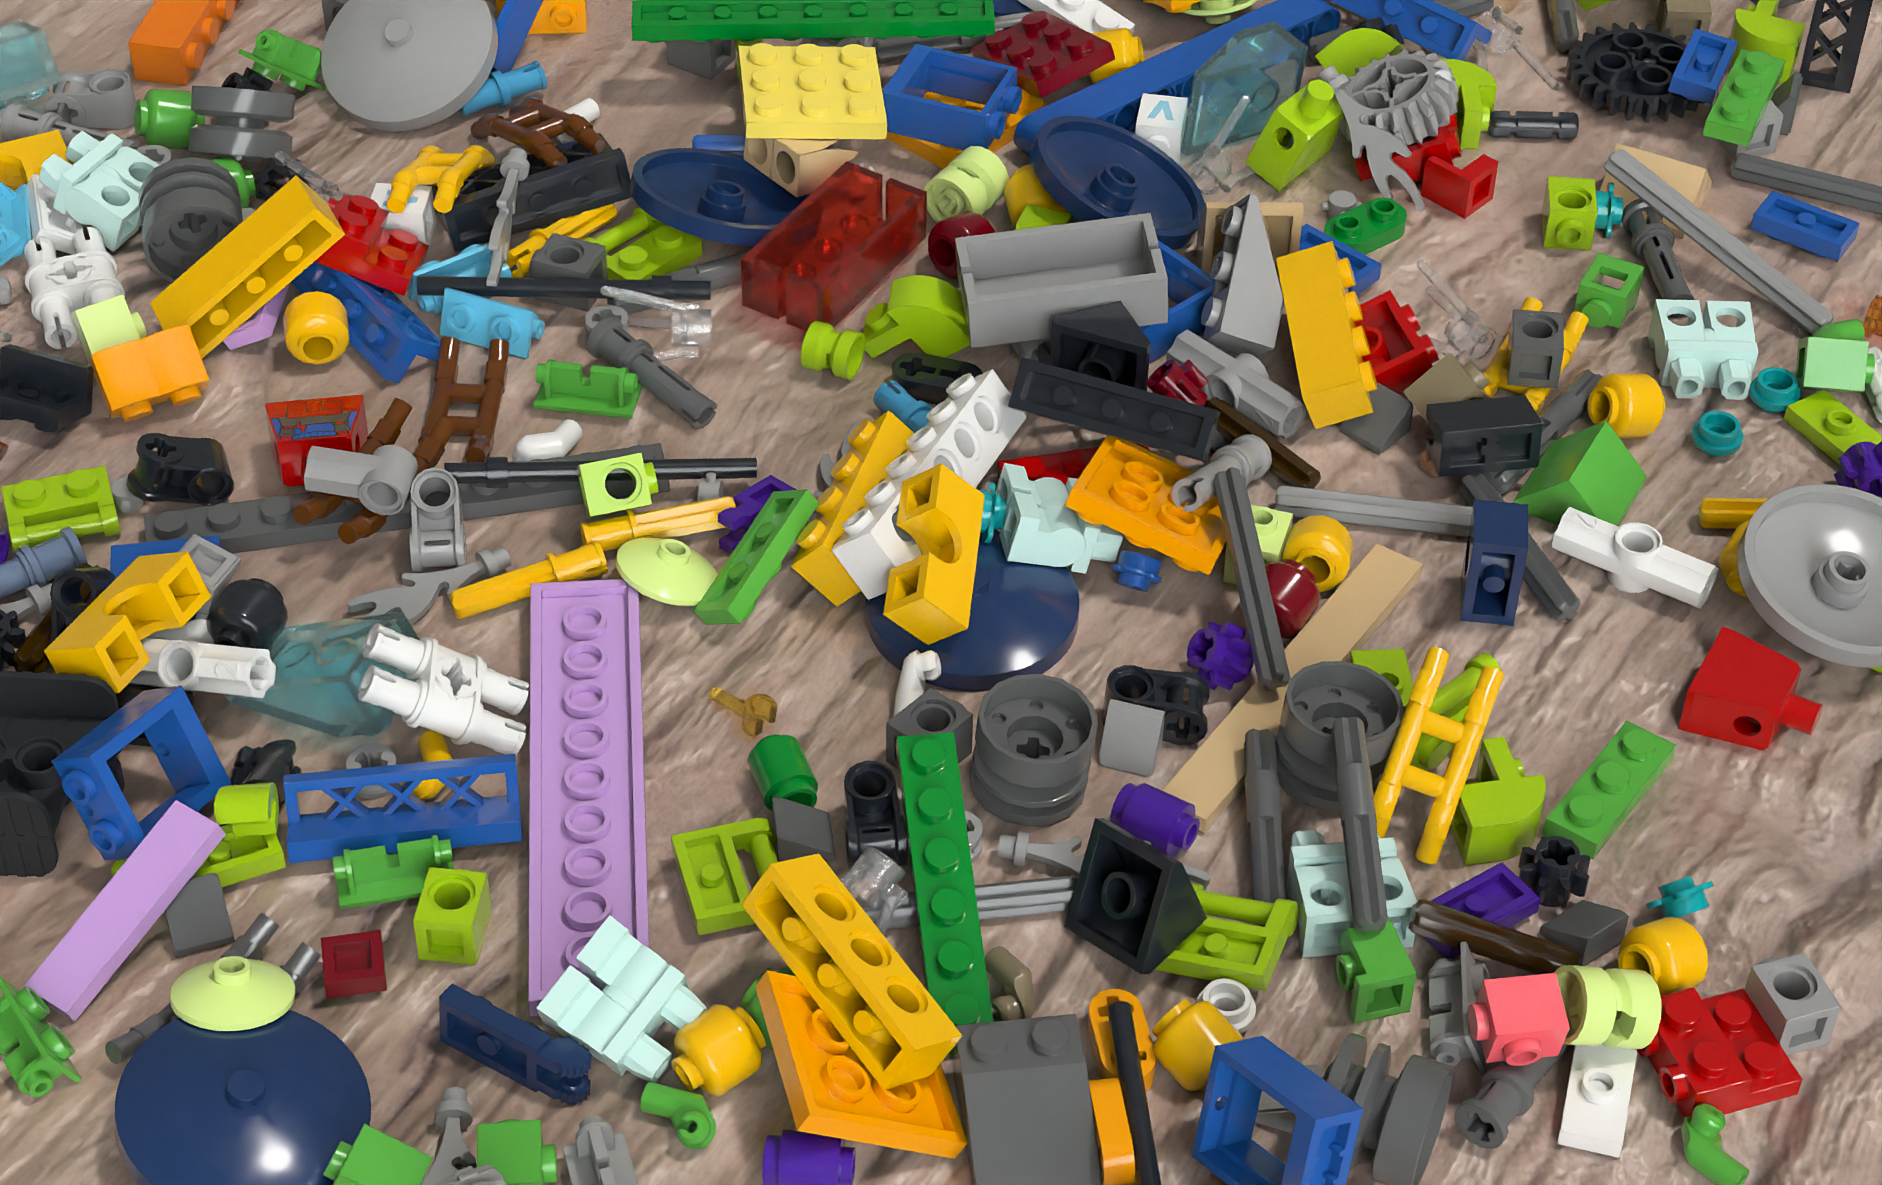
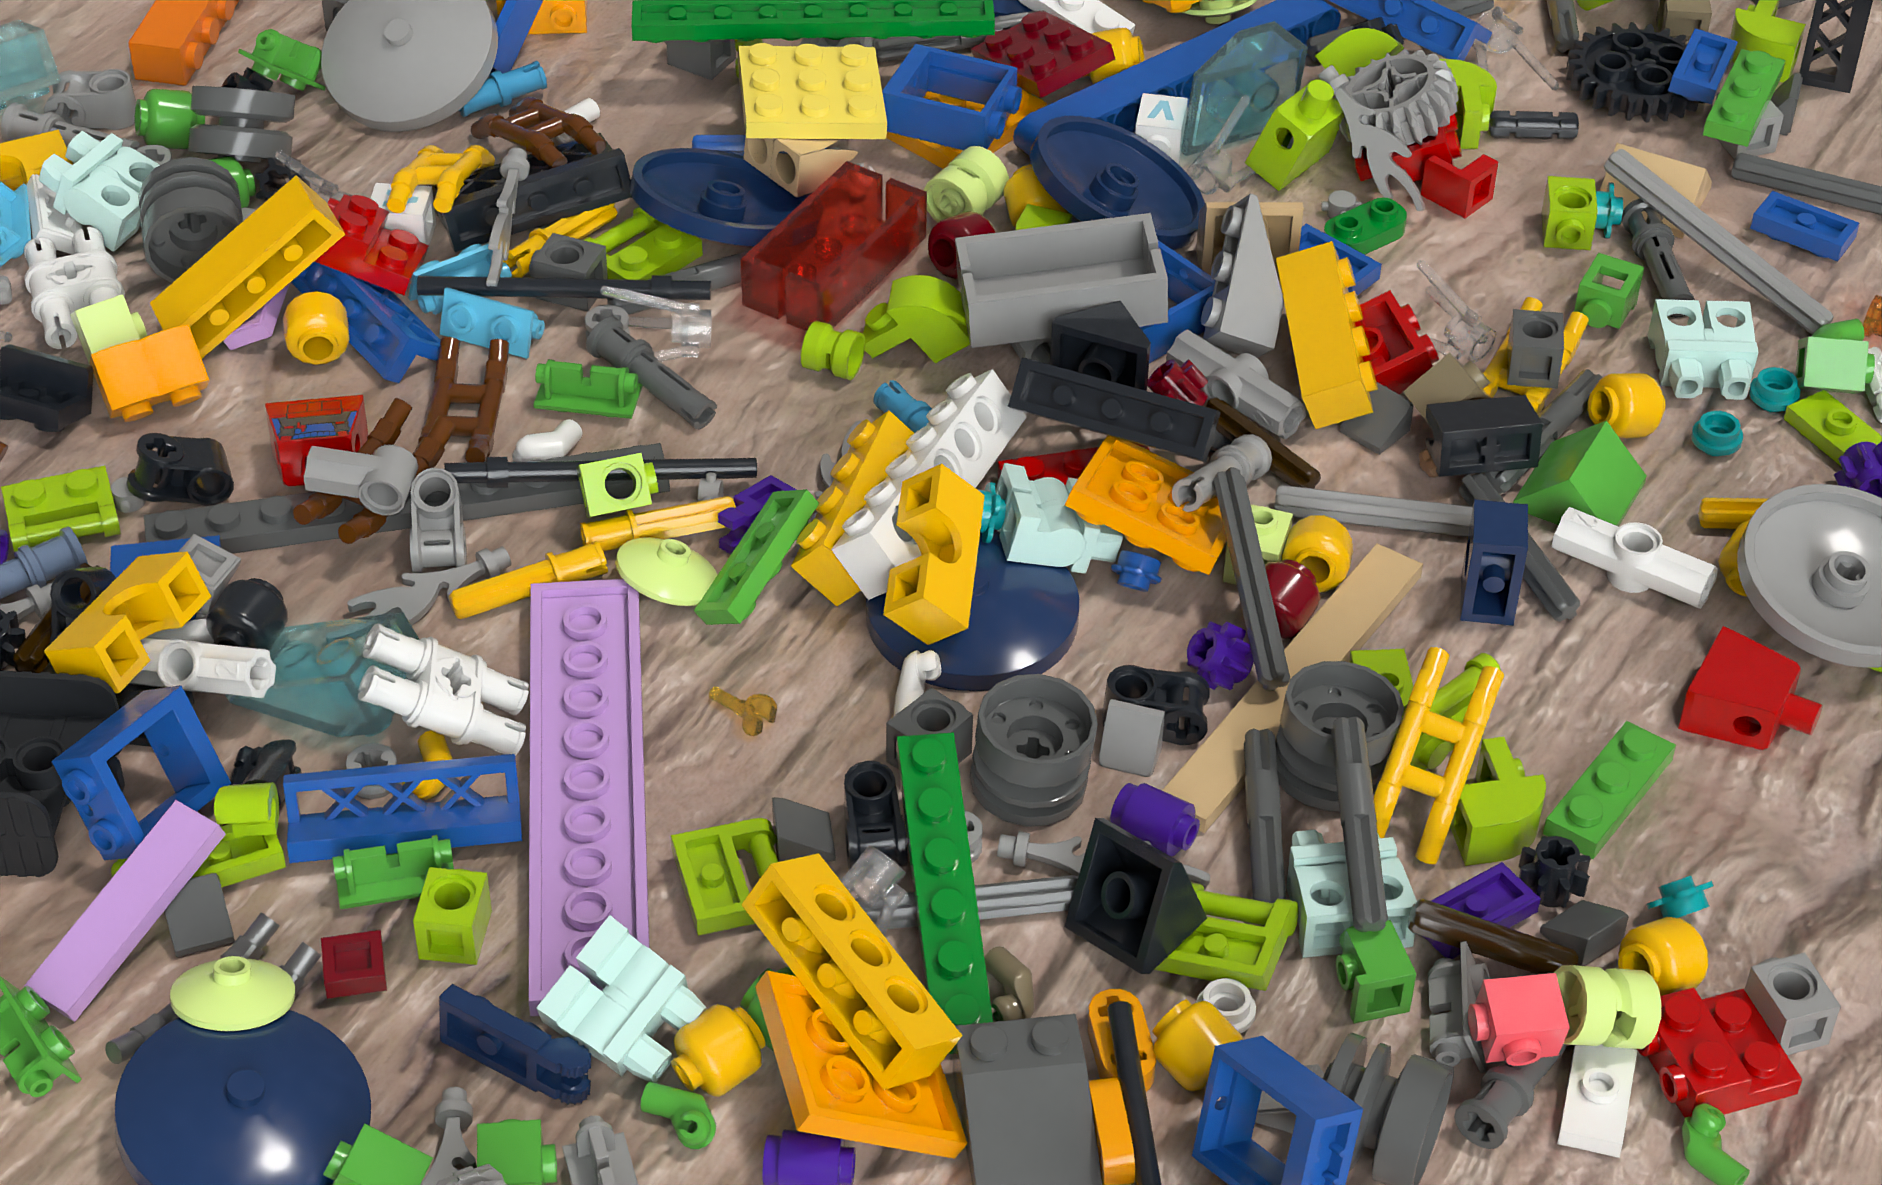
green brick [747,734,818,811] -> none
black beam [892,353,983,405] -> none

